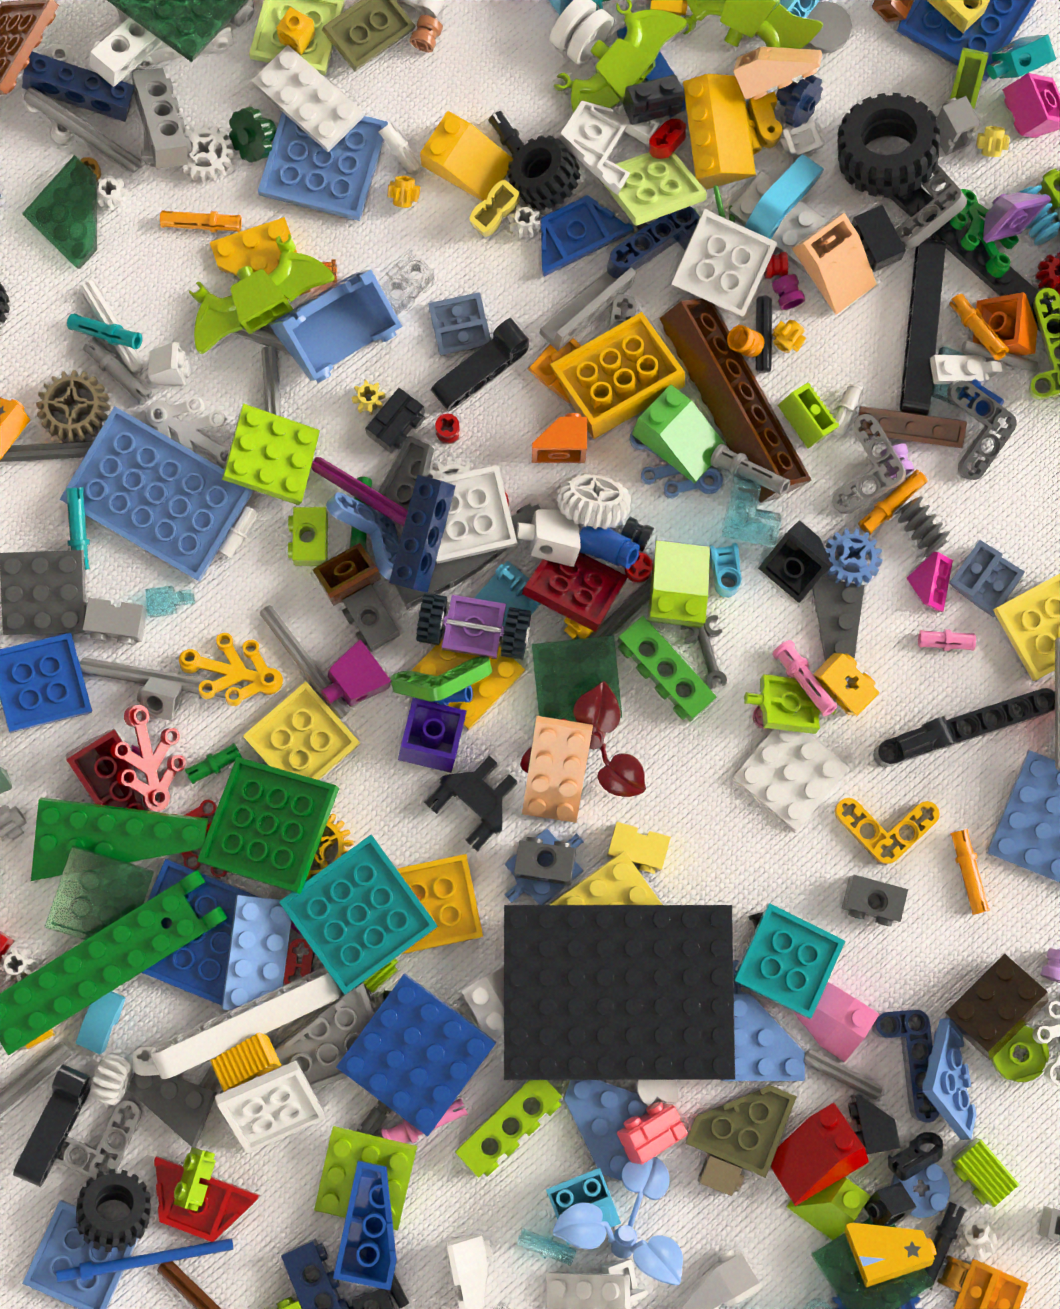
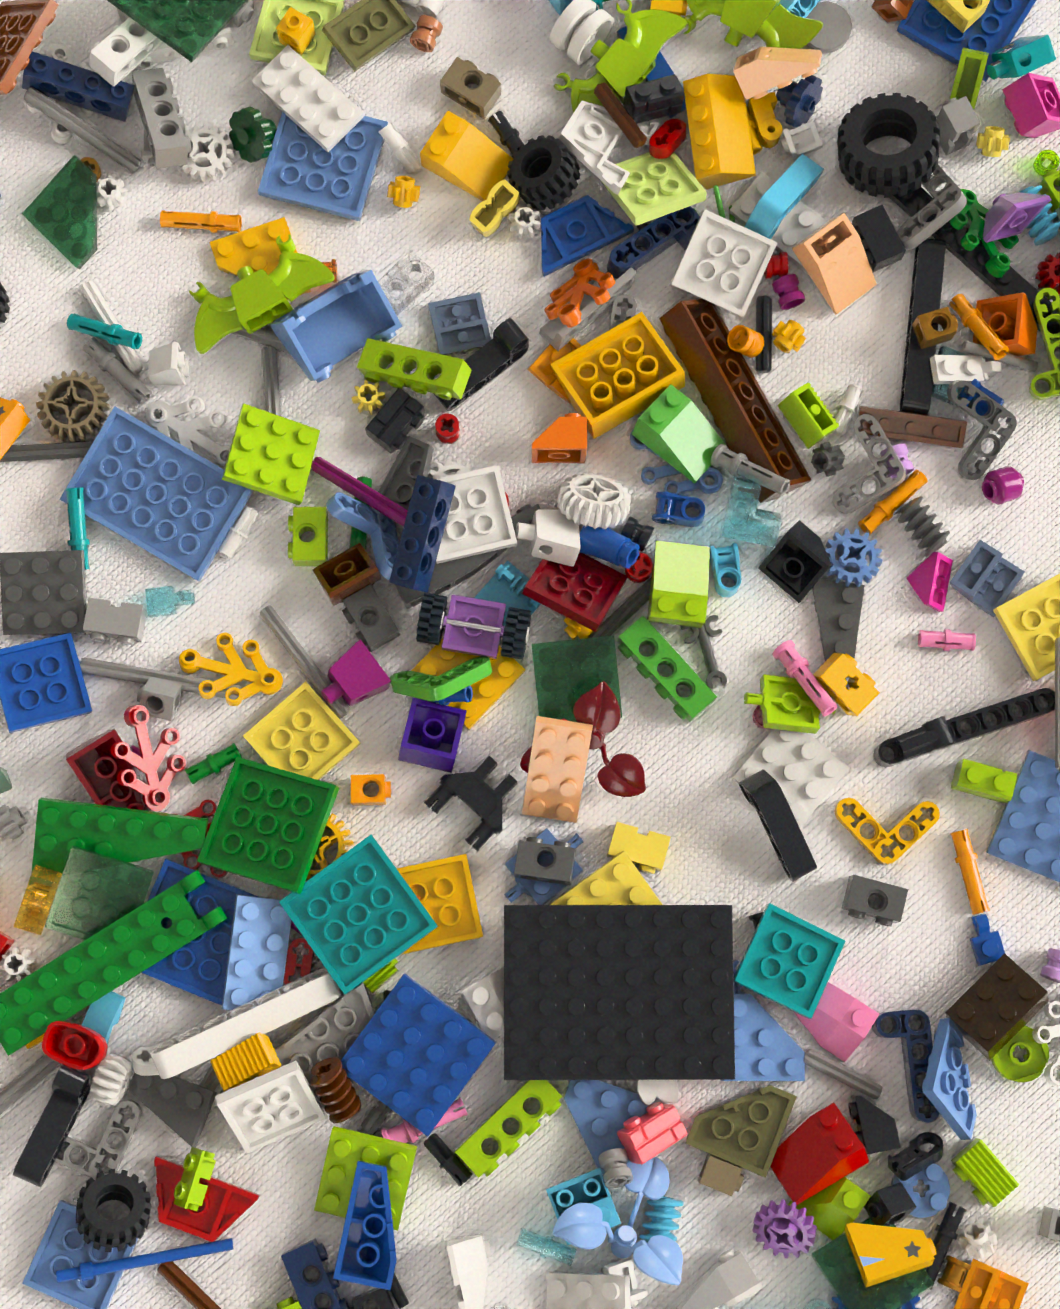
none -> clear yellow brick [13,865,63,935]
none -> red piece [42,1021,108,1070]
none -> reddish brown piece [310,1057,361,1123]
none -> light orange brick [351,774,391,806]
none -> lime brick [357,338,472,400]
none -> black axle [424,1133,473,1187]
none -> dark tan brick [440,57,501,119]
none -> orange plant [544,258,615,328]
none -> reddish brown axle [594,82,647,148]
none -> light grey wheel [598,1148,633,1188]
none -> medium azure piece [640,1196,684,1243]
none -> blue piece [652,491,705,527]
none -> black beam [739,769,817,882]
none -> medium lavender gear [752,1199,817,1259]
none -> dark grey gear [811,442,845,477]
none -> pearl gold brick [912,307,958,349]
none -> lime brick [951,759,1017,803]
none -> blue plate [969,914,1005,966]
none -> magenta head [982,466,1024,505]
none -> clear neon green bush [1033,150,1060,176]

